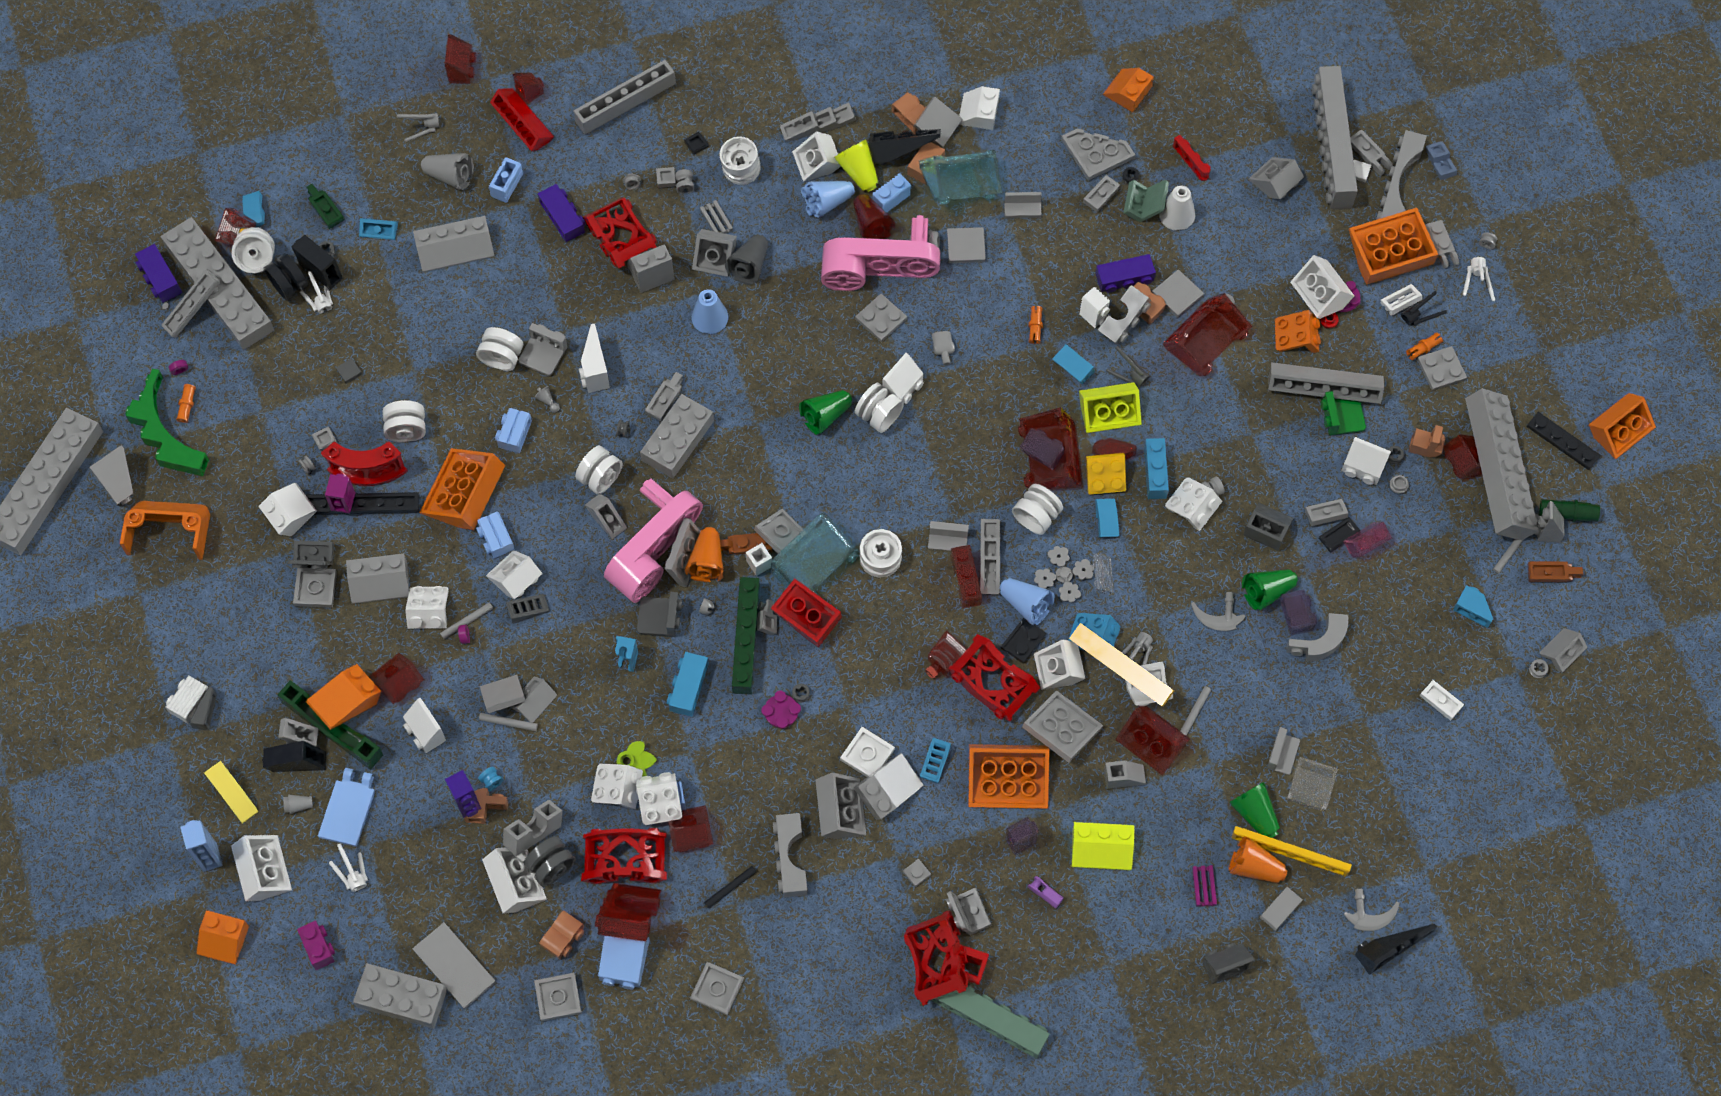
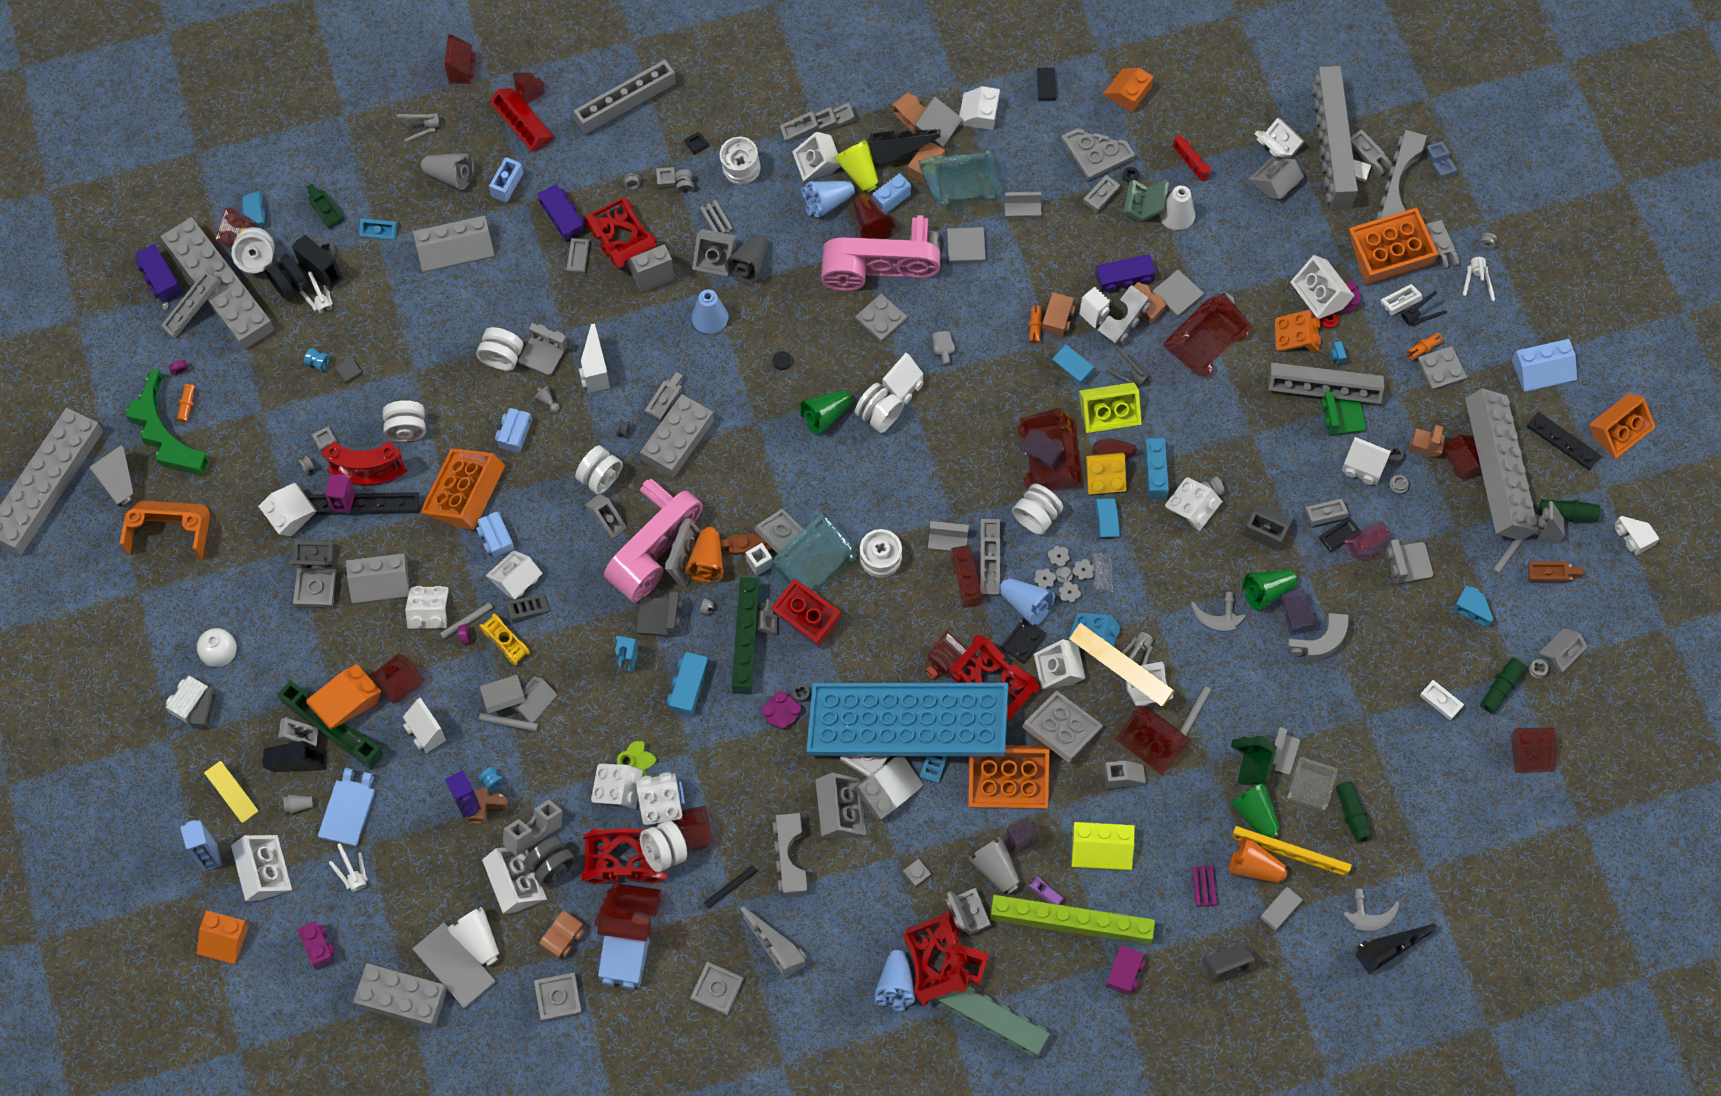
none -> white cylinder [197,628,237,667]
none -> dark azure wheel [304,348,330,372]
none -> white cone [447,907,499,966]
none -> yellow piece [479,613,530,666]
none -> light grey tile [566,238,590,274]
none -> white wheel [640,821,687,872]
none -> light grey wedge [740,907,806,979]
none -> black tile [773,351,791,370]
none -> dark azure plate [806,683,1009,756]
none -> light blue cone [874,950,916,1011]
none -> light grey cone [968,836,1020,894]
none -> lime brick [990,895,1155,945]
none -> black tile [1037,67,1056,101]
none -> nougat brick [1041,292,1076,337]
none -> magenta brick [1106,945,1145,996]
none -> dark green bracket [1231,736,1277,785]
none -> white bracket [1255,118,1305,158]
none -> dark azure plate [1330,341,1347,366]
none -> dark green piece [1336,781,1373,843]
none -> light grey bracket [1386,539,1433,584]
none -> dark green piece [1480,658,1526,714]
none -> clear red slope [1510,727,1557,773]
none -> light blue slope [1512,339,1577,392]
none -> white slope [1615,516,1659,555]

